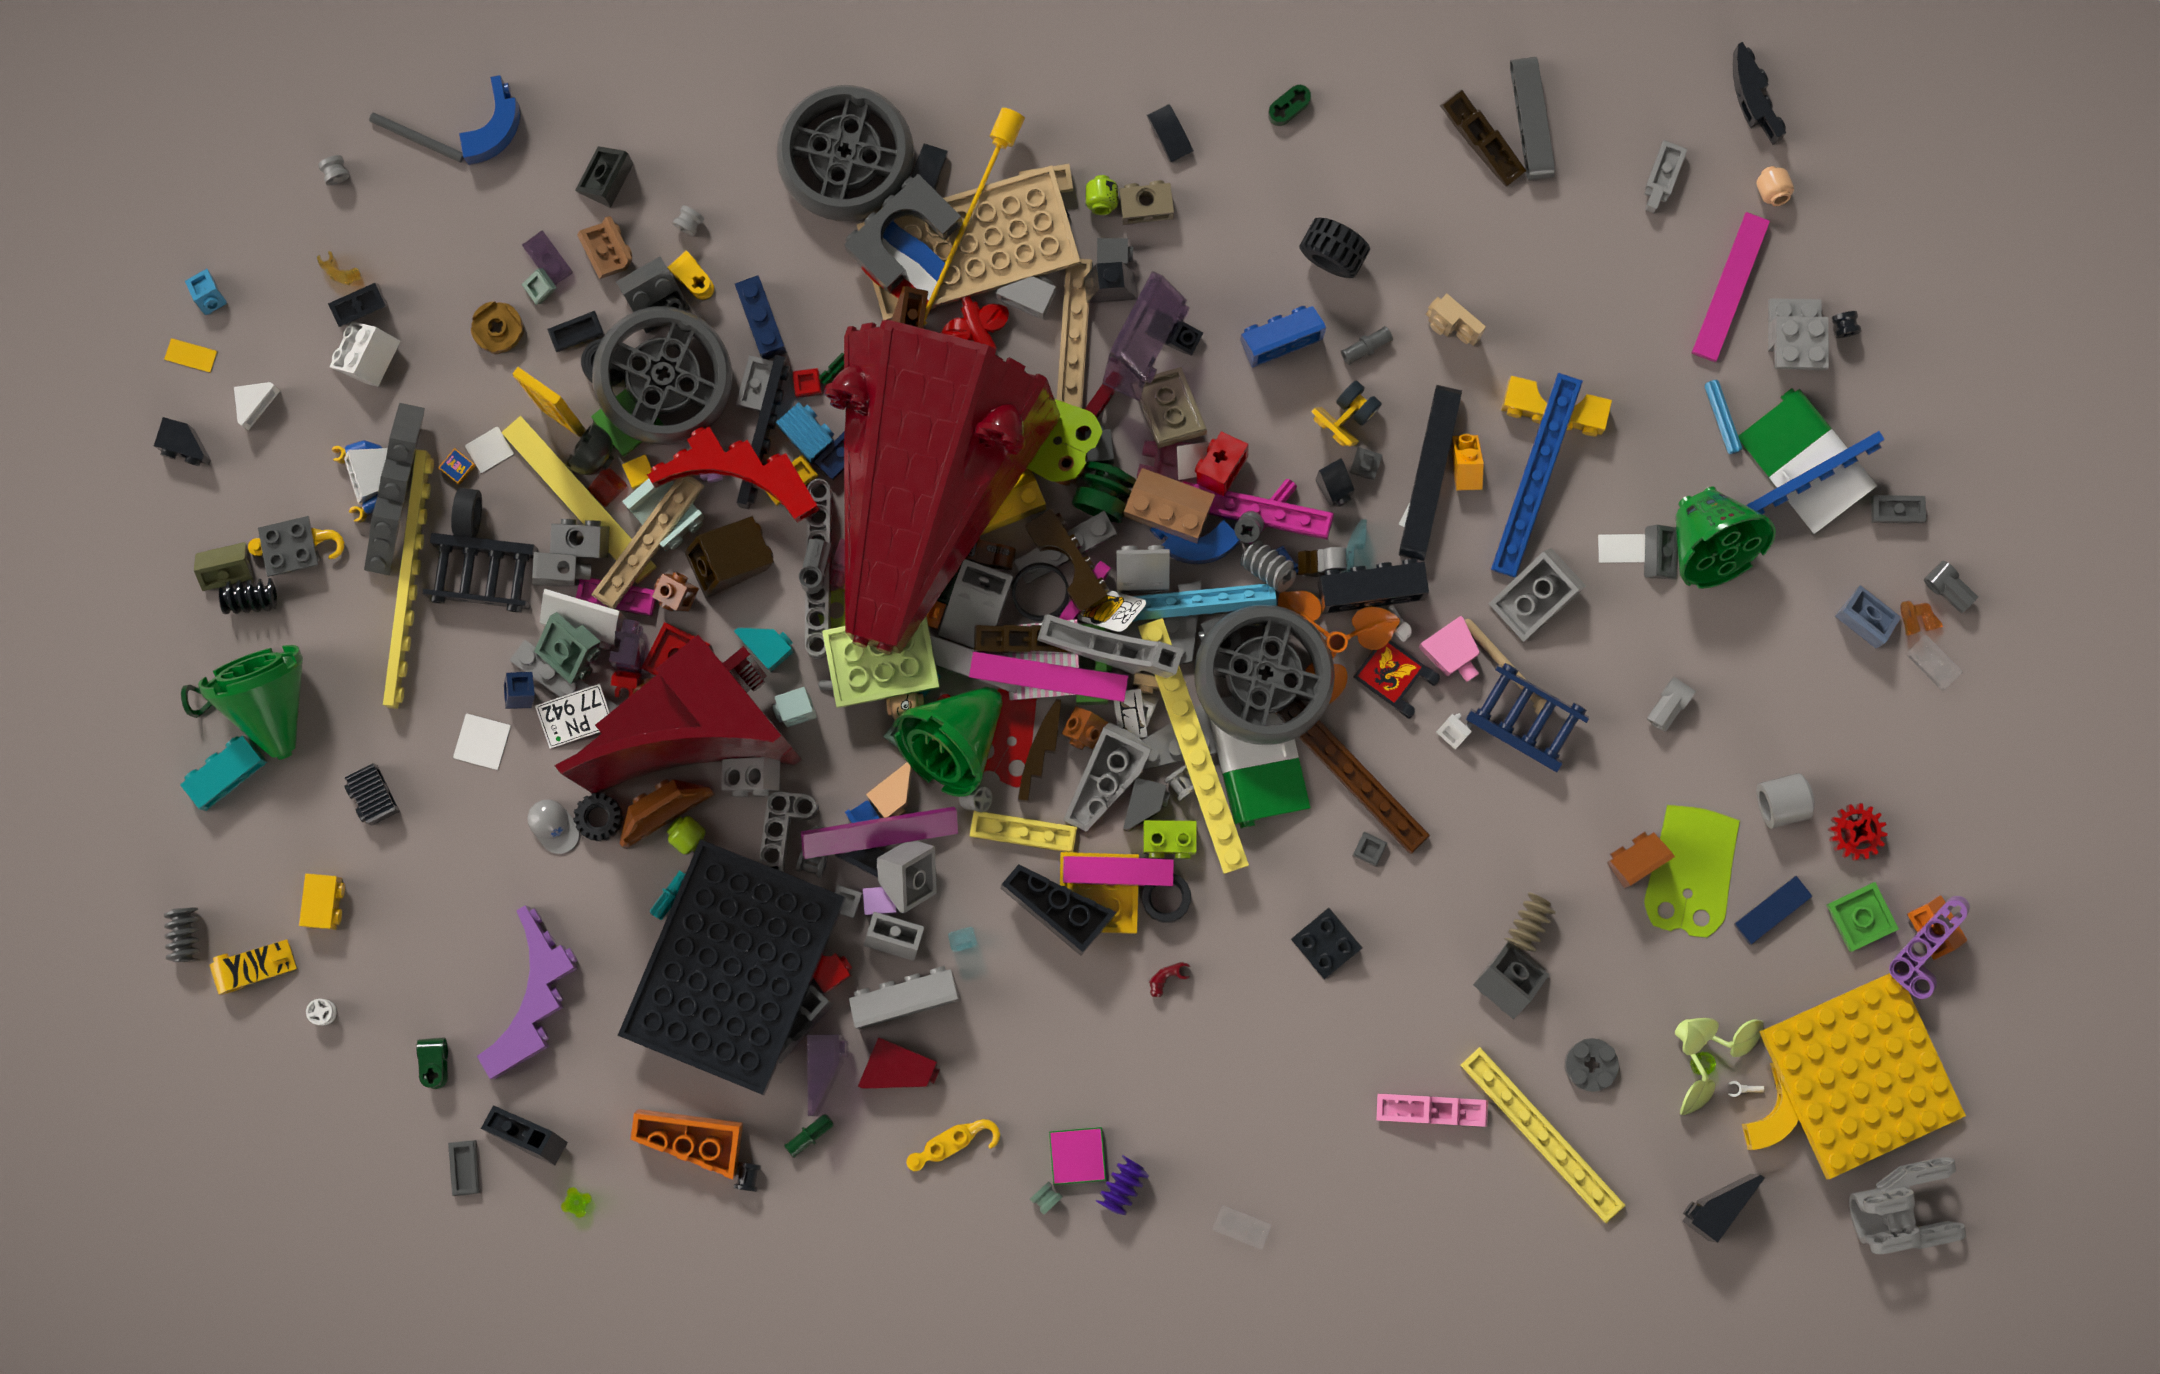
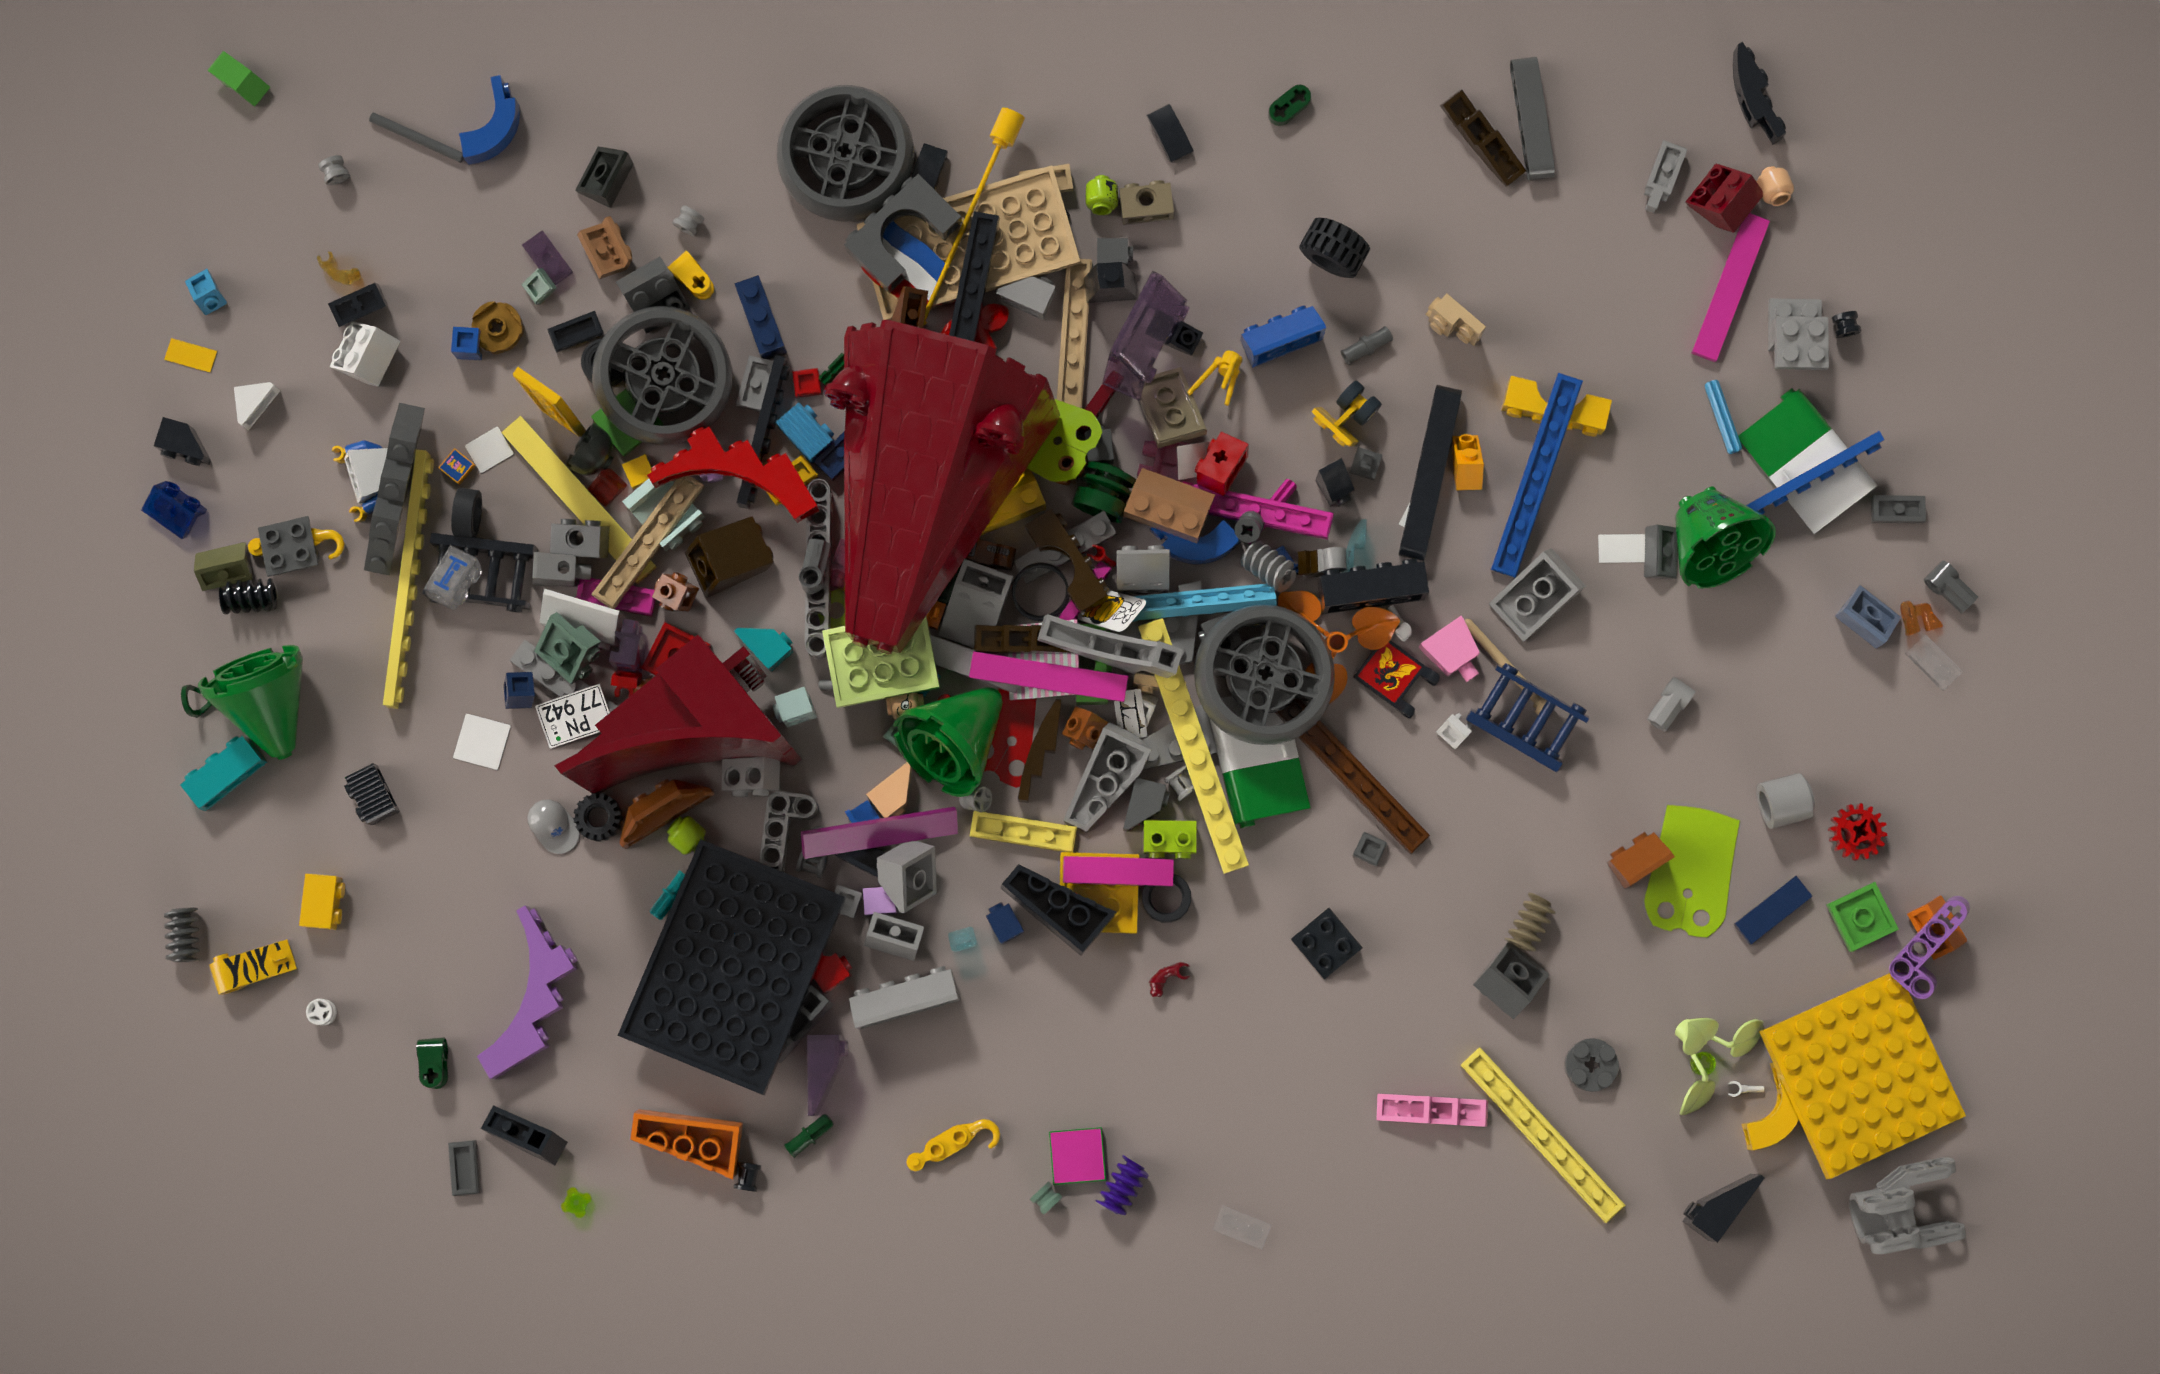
dark red slope [857,1037,940,1089] -> none
none -> clear blue bracket [141,481,207,539]
none -> bright green slope [207,51,270,107]
none -> clear brick [424,545,482,611]
none -> blue panel [451,327,482,360]
none -> black plate [949,211,1000,342]
none -> dark blue brick [986,902,1025,945]
none -> red hand [1087,544,1116,567]
none -> yellow plant [1187,350,1243,406]
none -> dark red slope [1685,163,1763,233]

